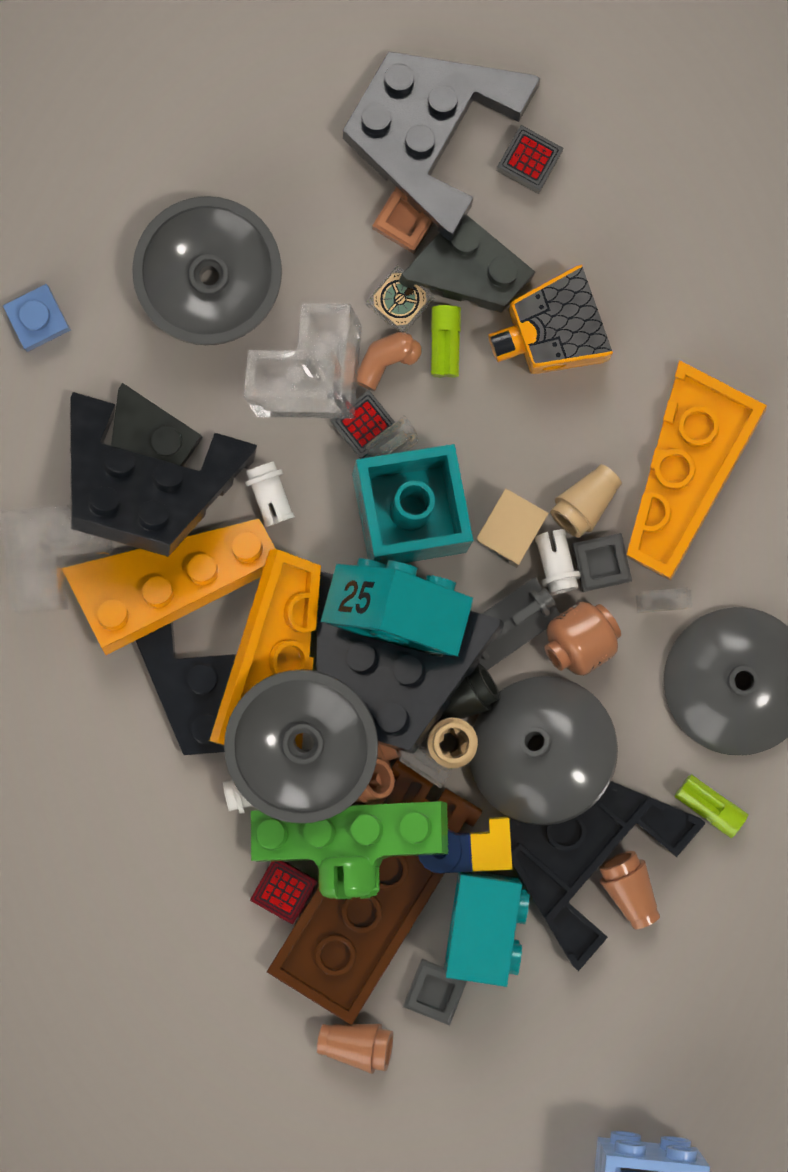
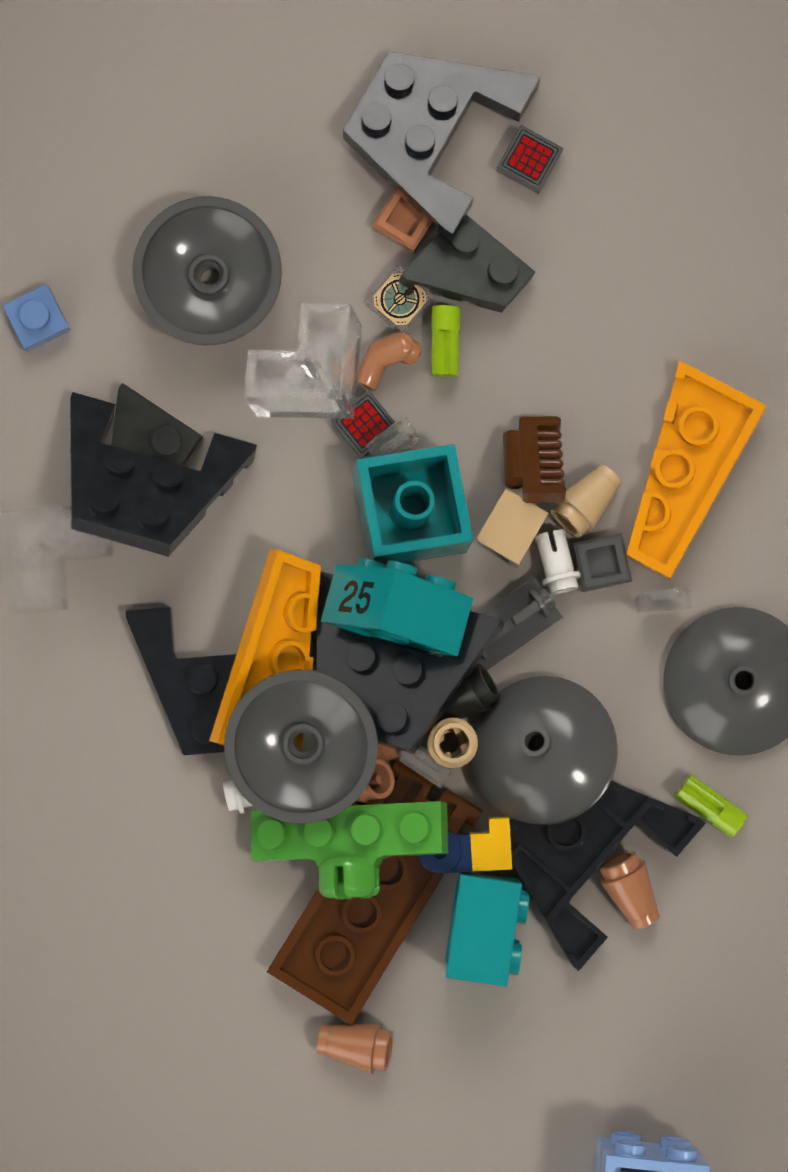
light orange wing [61,519,276,655] -> none
white pin [245,461,295,527] -> none
tile [250,861,318,925] -> none
dark grey tile [403,959,467,1026] -> none
torso [488,265,613,374] -> none
nougat head [544,602,621,676] -> none
none -> reddish brown piece [503,416,566,503]

